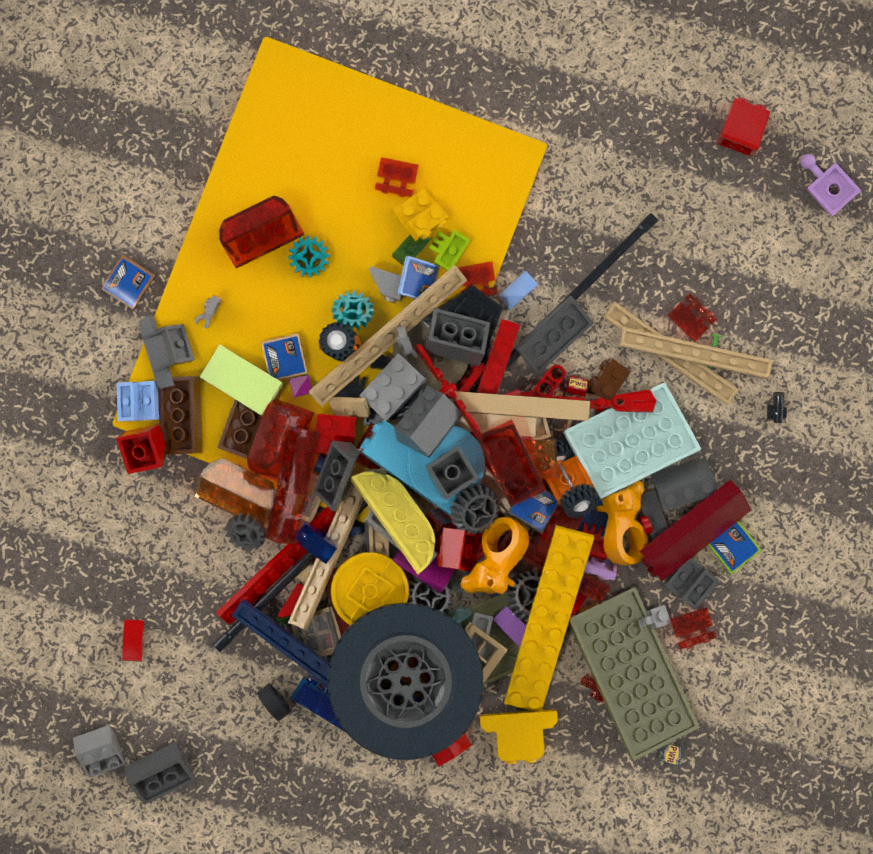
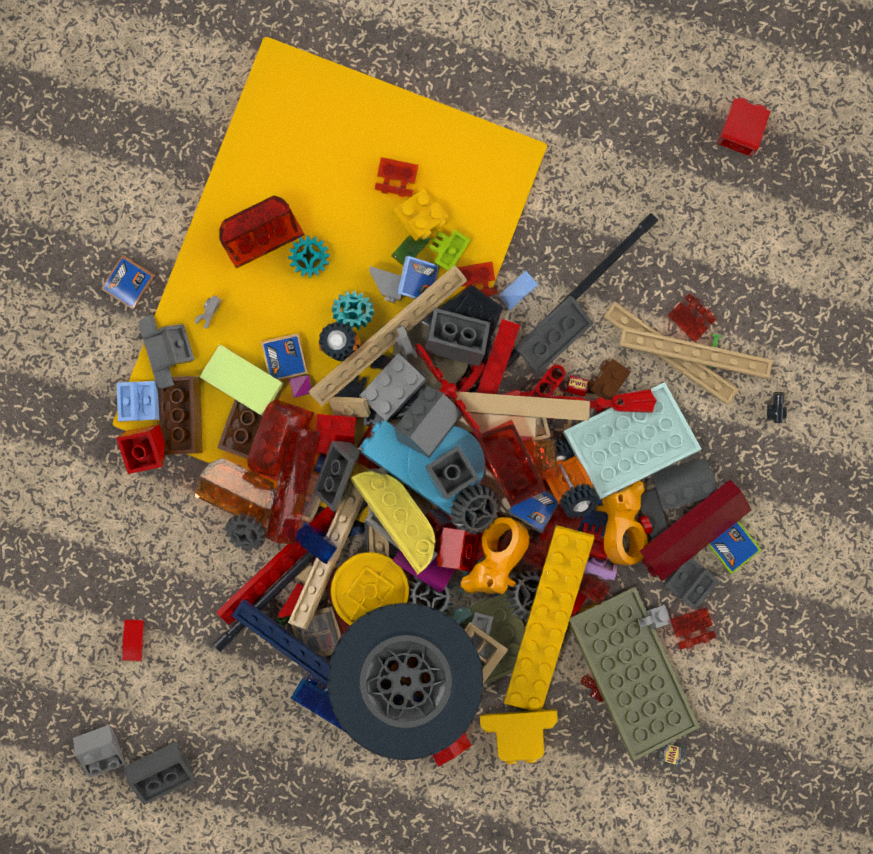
black tyre [257,683,291,721] -> none
medium lavender tile [493,606,526,647] -> none
lavender plate [800,154,861,217] -> none

